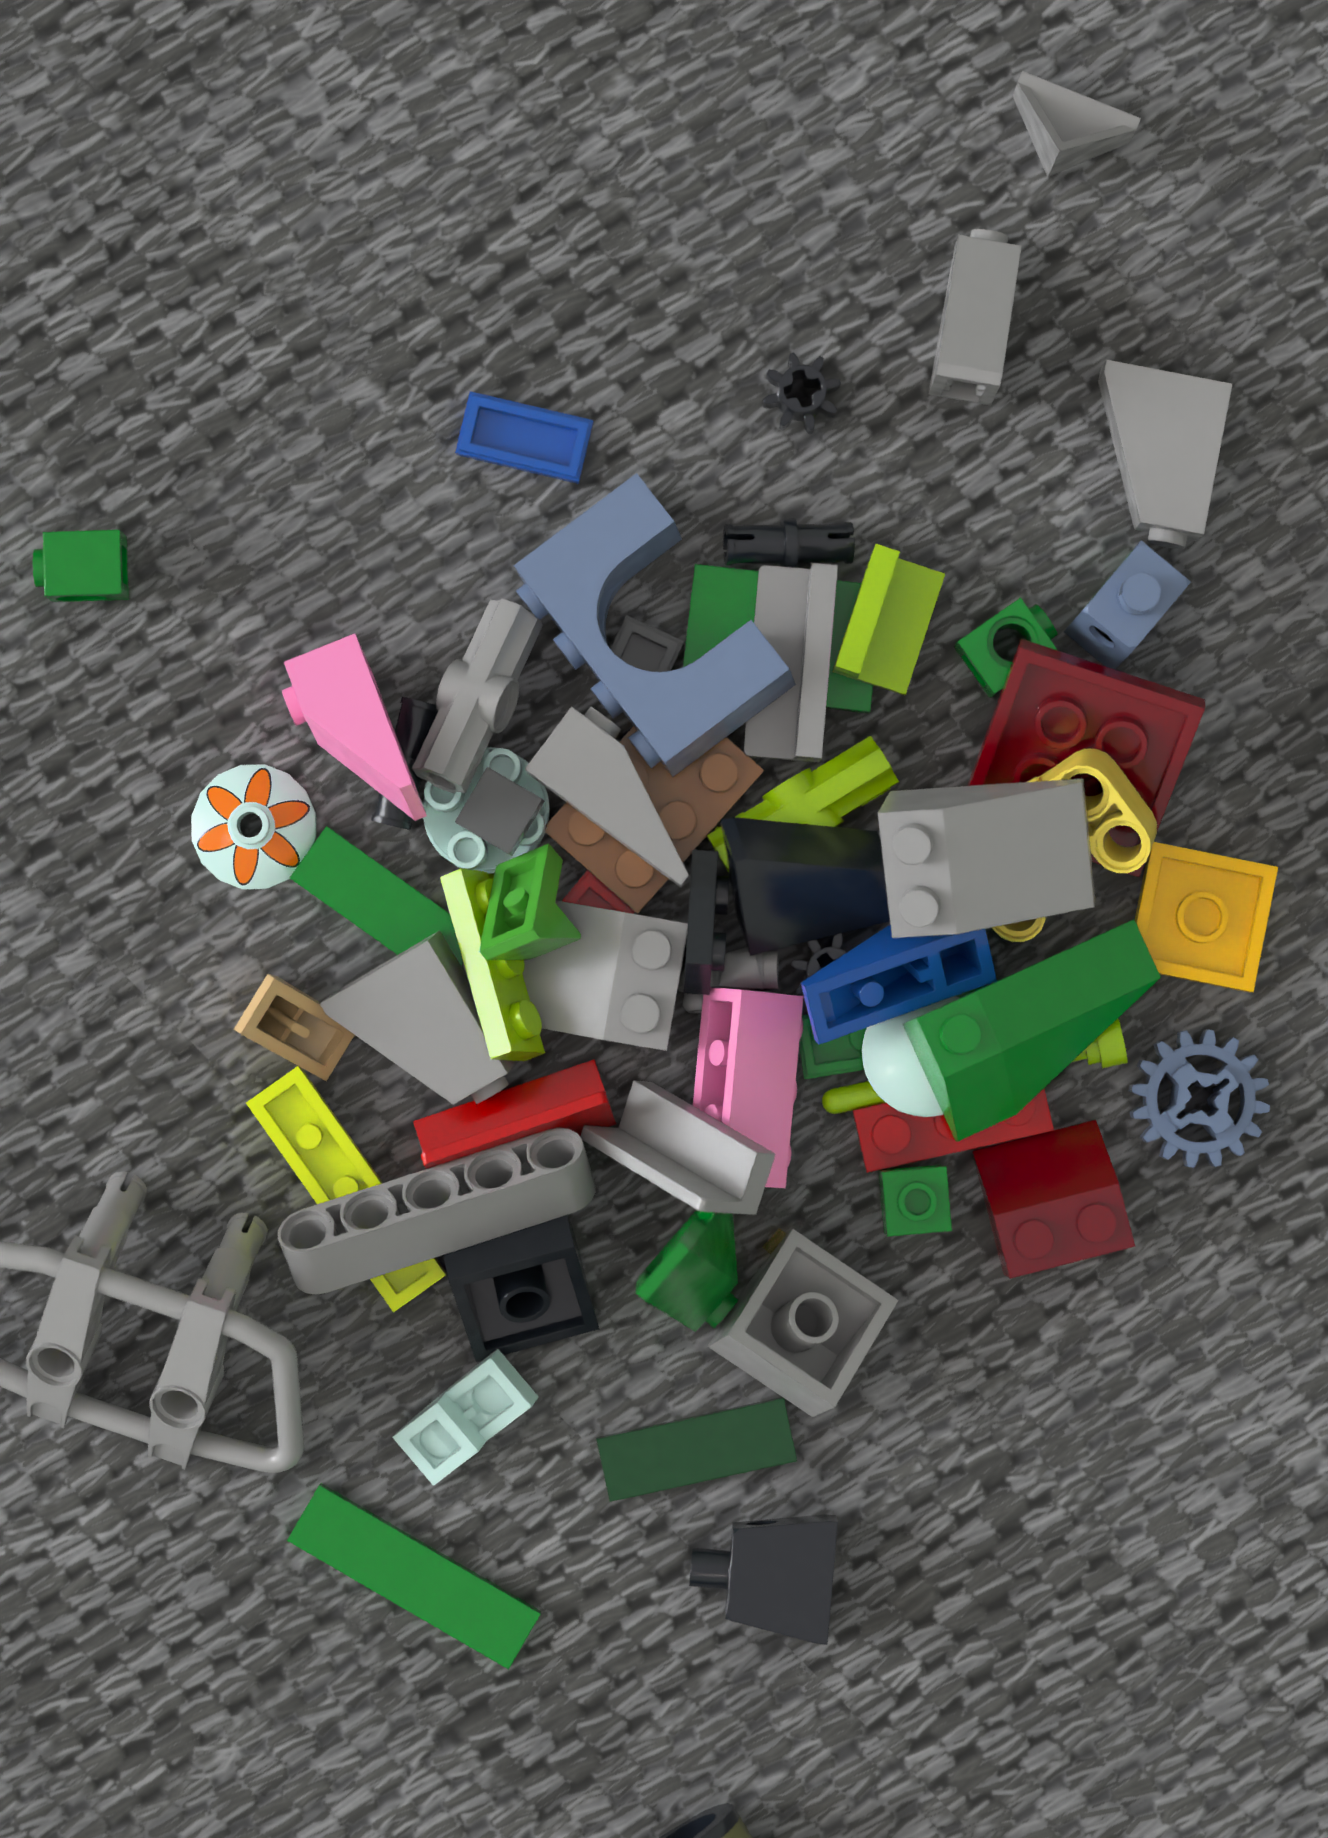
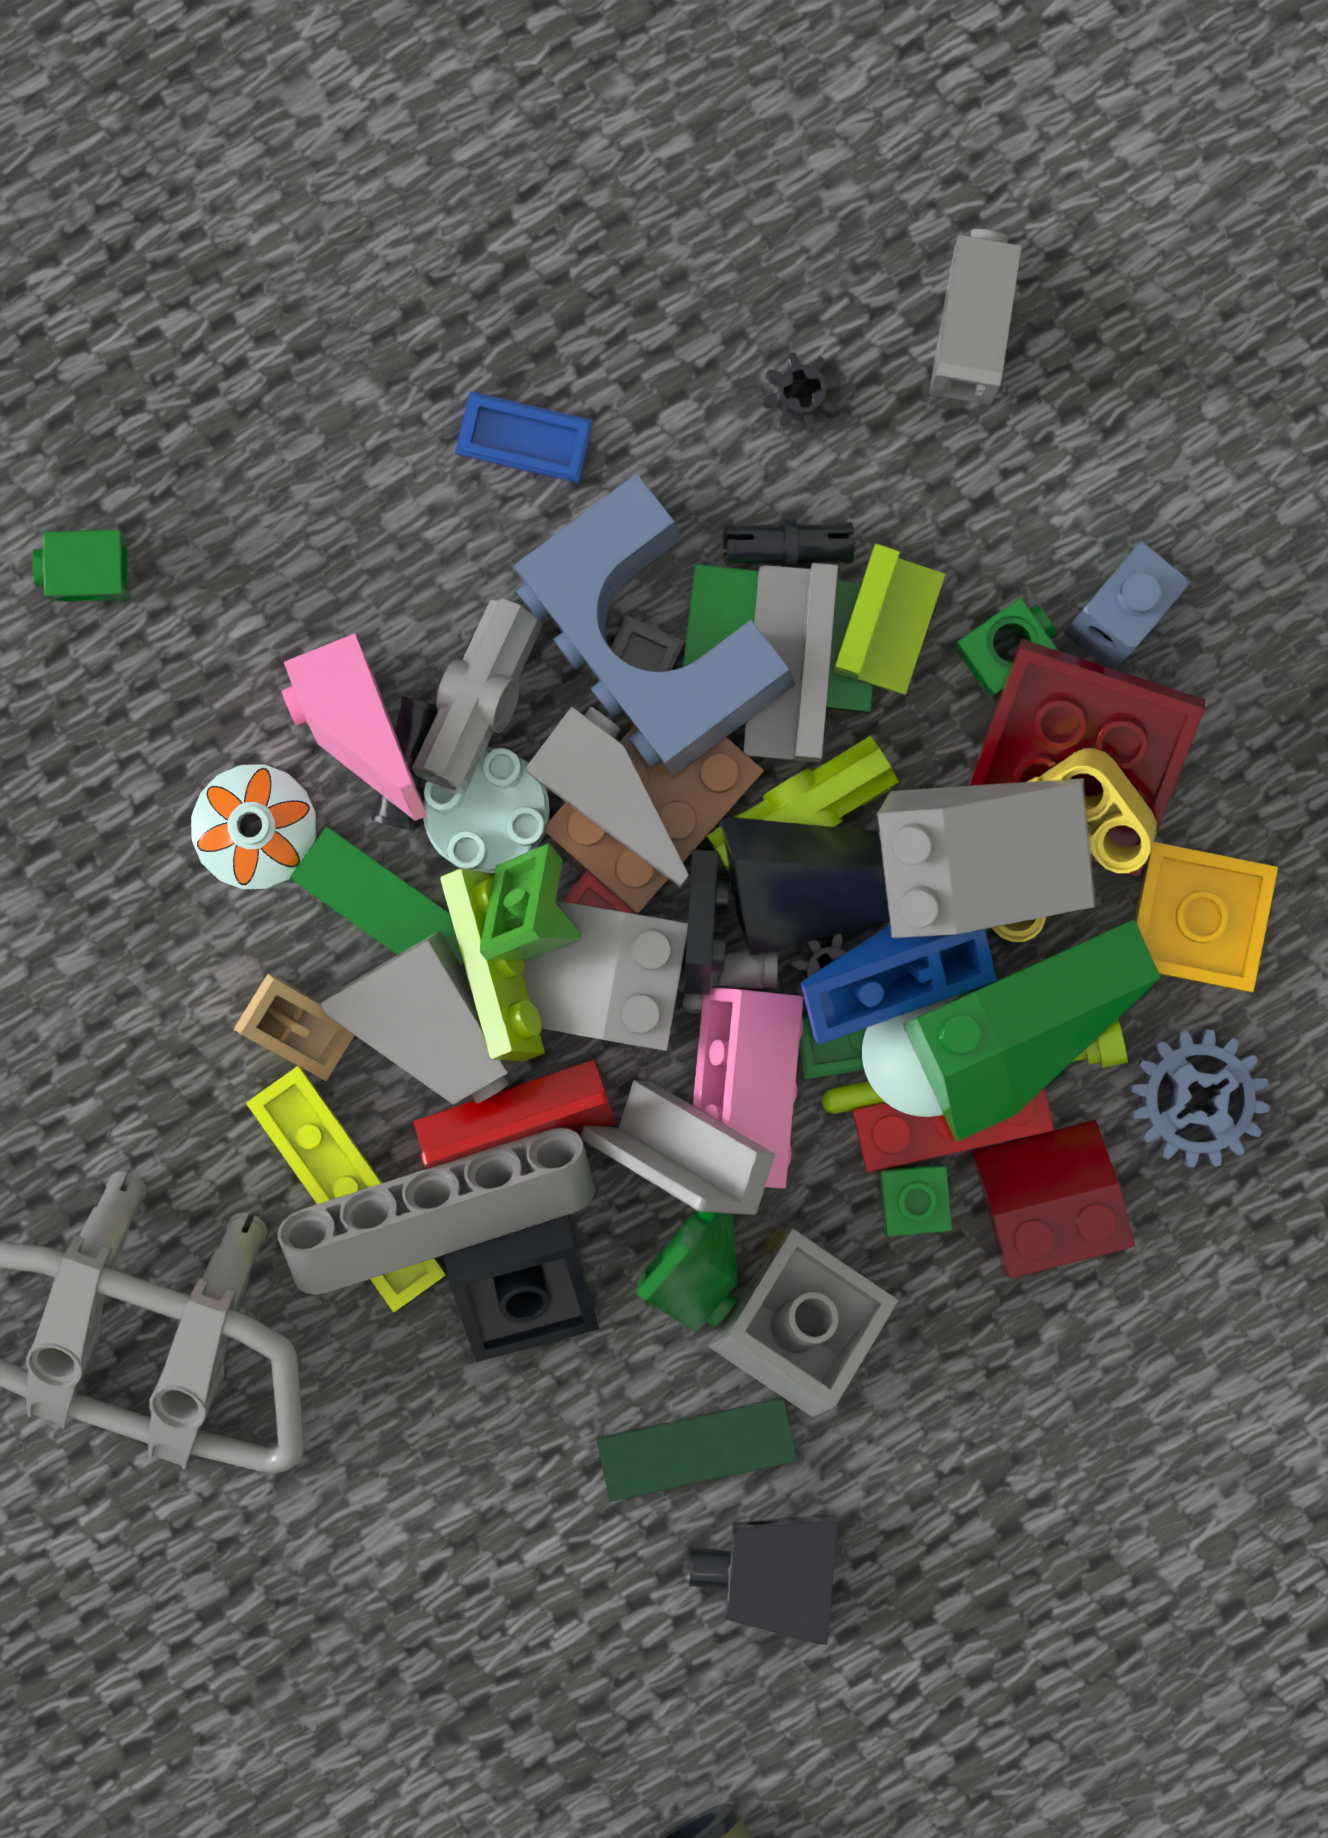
green tile [287,1483,541,1670] -> none
light aqua slope [392,1349,539,1486] -> none
dark grey tile [455,767,545,856] -> none
light grey slope [1013,71,1141,177] -> none
light grey slope [1098,360,1232,549] -> none

